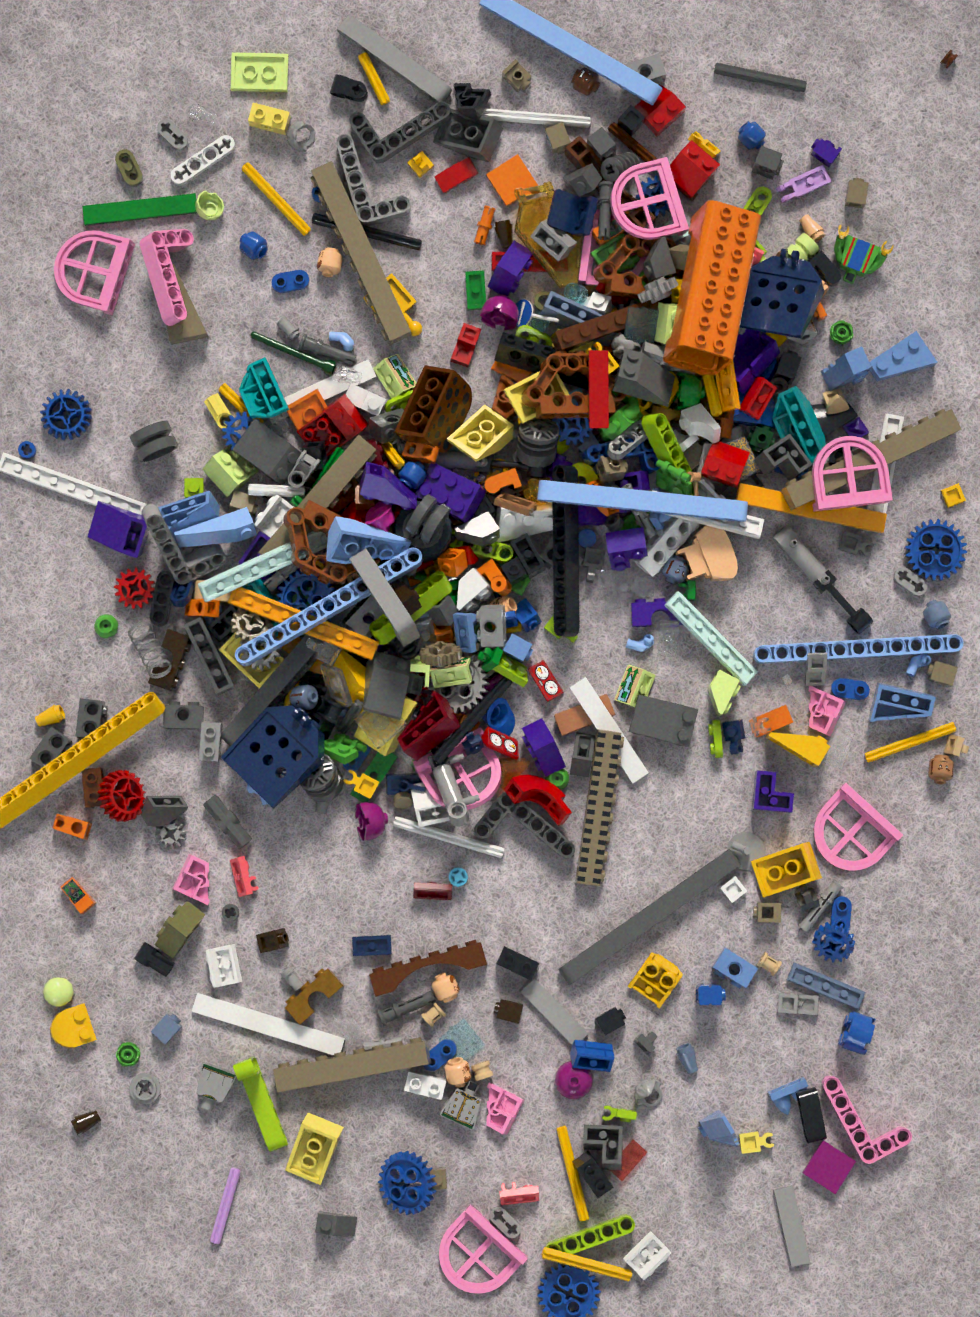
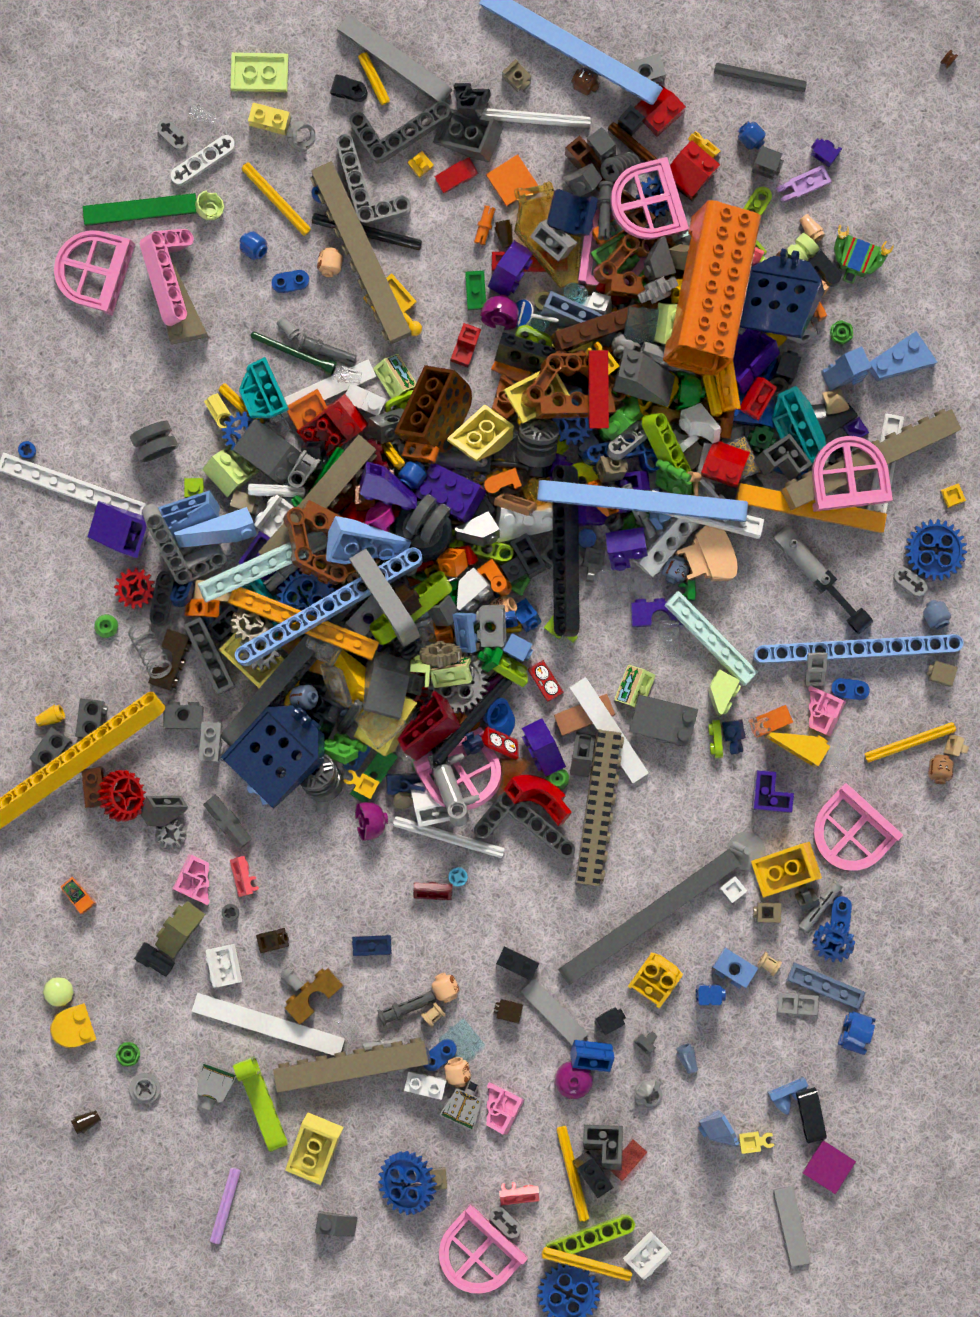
blue gear [40,389,92,441] -> none
orange leg [52,814,92,840] -> none
olive plate [115,149,143,186] -> none
sand blue brick [151,1014,182,1045] -> none
light blue arm [329,332,354,352] -> none
reddish brown arch [369,939,487,997] -> none
tan wheel [471,1060,493,1081] -> none
dark tan brick [545,122,571,154] -> none
lime plate [602,1105,637,1123] -> none
light blue arm [626,634,654,652] -> none
bright pink beam [822,1075,912,1164] -> none
dark grey plate [838,531,875,557] -> none
dark tan brick [845,178,869,209] -> none
medium blue wedge [868,682,936,722] -> none
light blue arm [906,654,931,677] -> none

